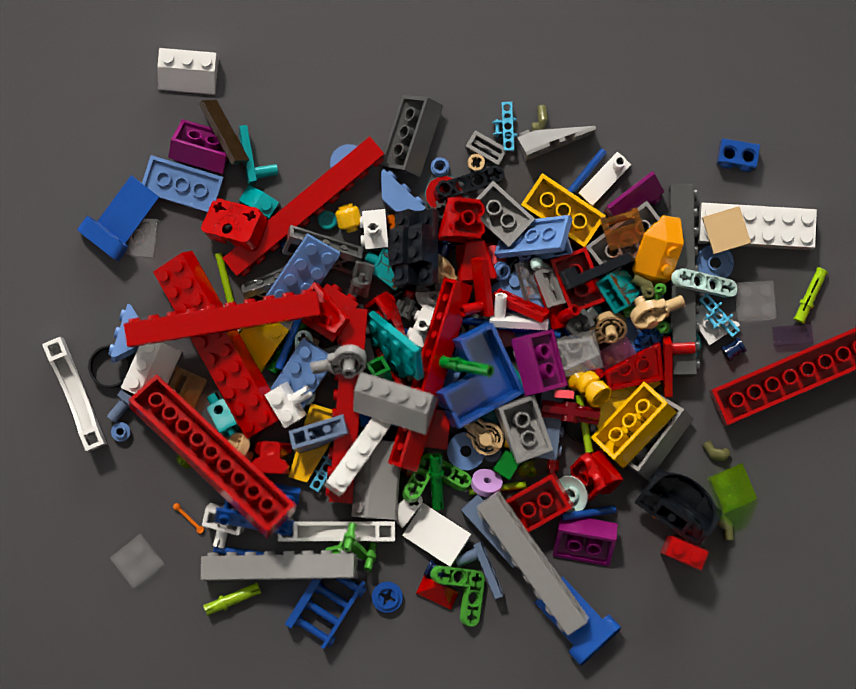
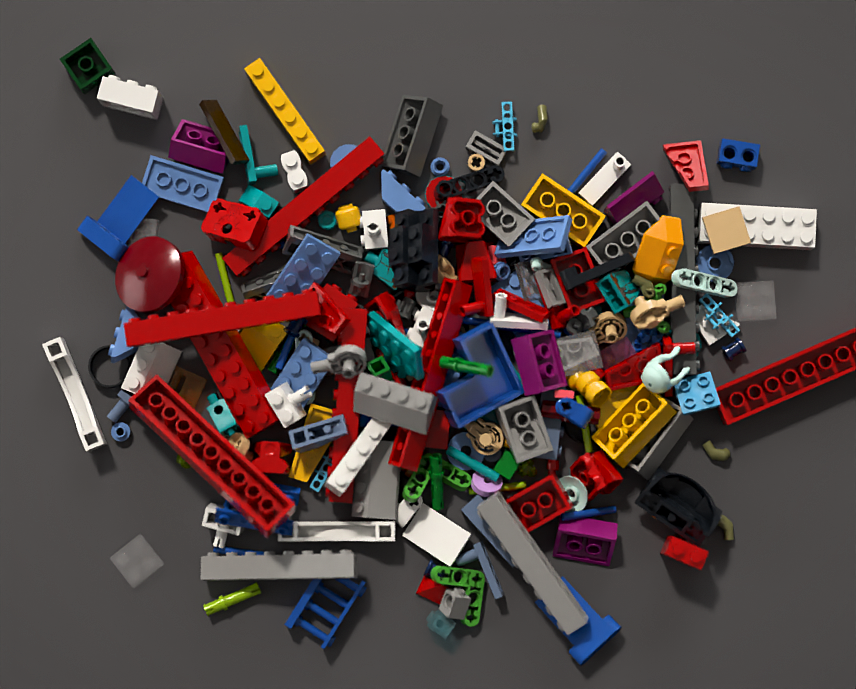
white slope [157,48,219,95] -> none
orange hinge [173,503,204,533] -> none
bright green axle [326,522,377,572] -> none
blue gear [372,581,403,613] -> none
coral tile [497,329,516,348] -> none
light grey wedge [516,126,596,162] -> none
clear orange plate [600,207,645,251] -> none
clear neon green slope [706,463,757,513] -> none
clear purple tile [772,324,813,346] -> none
lime pin [793,267,828,324] -> none
none -> dark green brick [60,38,115,94]
none -> white brick [97,75,163,120]
none -> dark red dish [115,236,185,313]
none -> yellow brick [244,58,326,165]
none -> white brick [281,150,309,194]
none -> dark blue bush [283,319,308,338]
none -> clear light blue brick [426,609,457,639]
none -> light grey brick [439,587,471,620]
none -> teal piece [446,445,501,483]
none -> blue piece [555,397,594,429]
none -> light aqua hair [640,346,690,393]
none -> wing [663,140,709,192]
none -> dark azure bracket [673,371,720,415]

